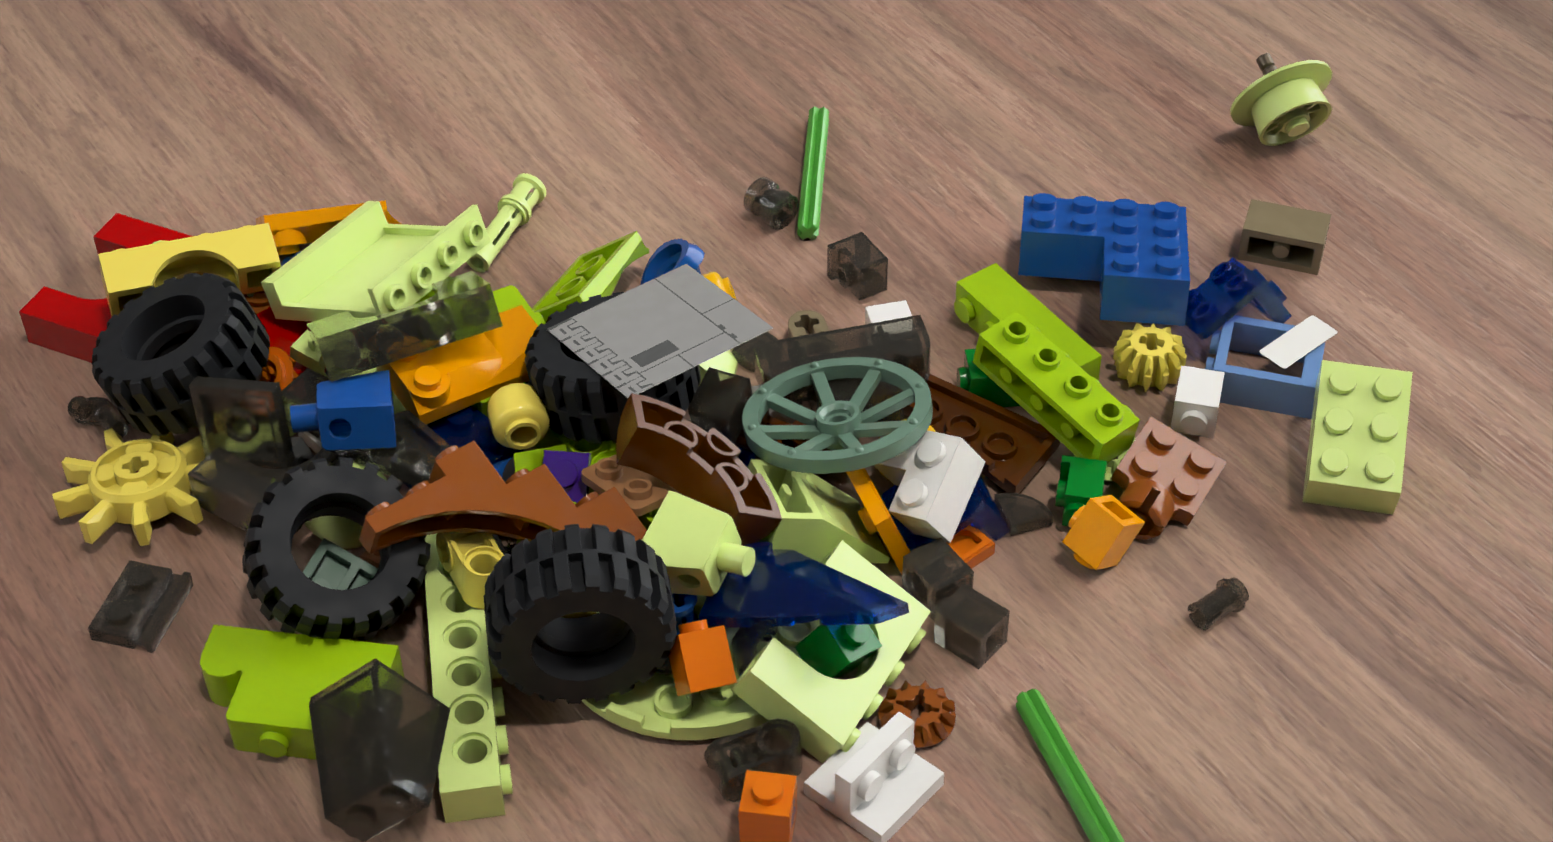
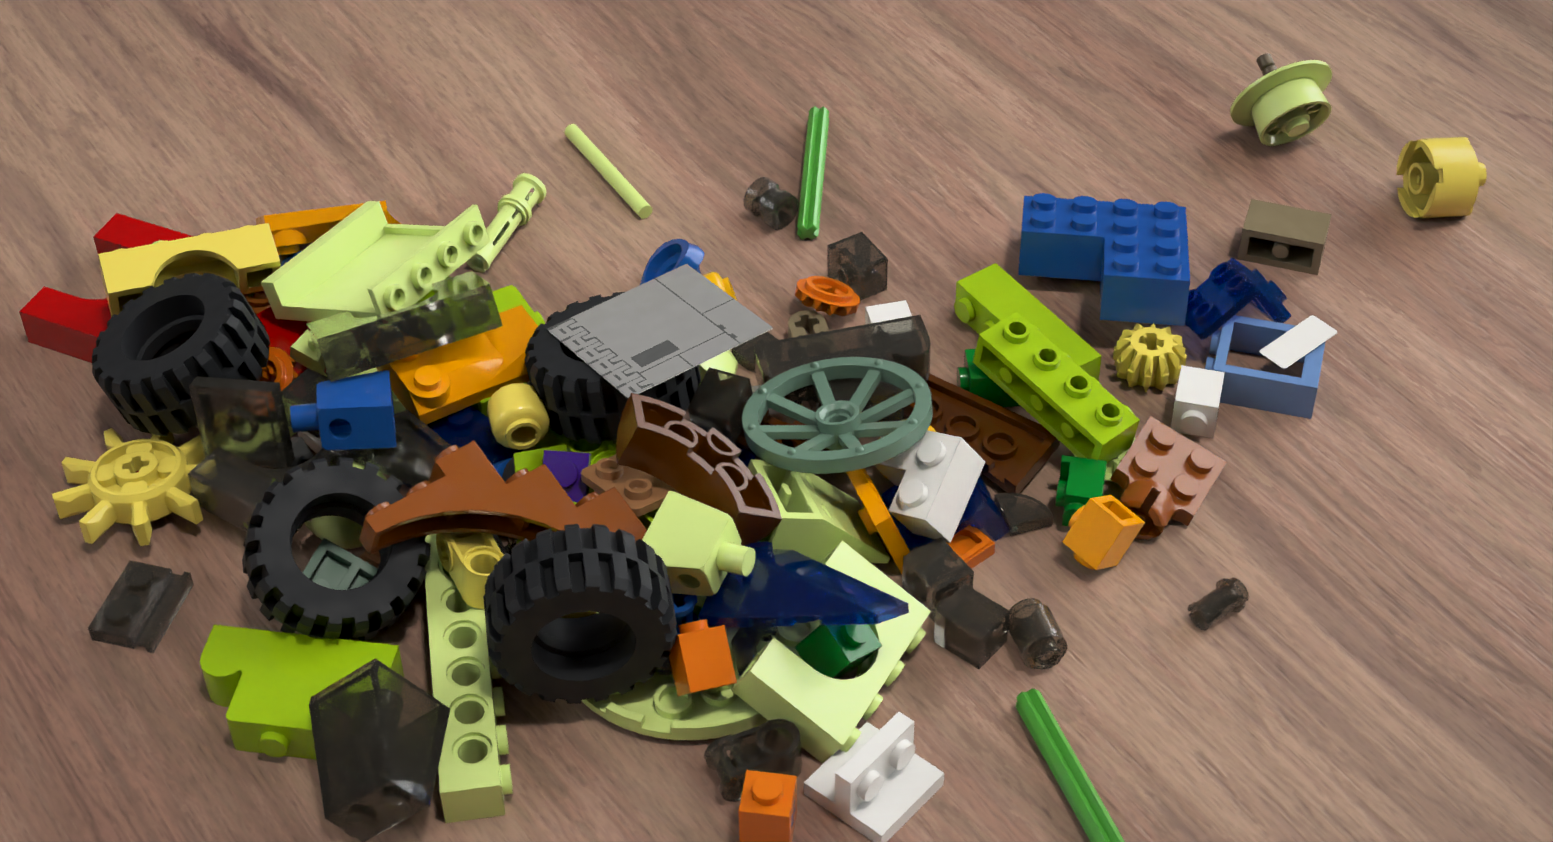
clear smoke arm [68,396,129,438] -> none
lime slope [532,231,649,324] -> none
dark orange gear [878,680,956,748] -> none
yellowish green brick [1302,360,1413,515] -> none
none -> yellowish green bar [564,124,653,219]
none -> orange gear [795,276,860,317]
none -> clear smoke brick [1007,598,1068,669]
none -> light yellow brick [1396,137,1487,218]

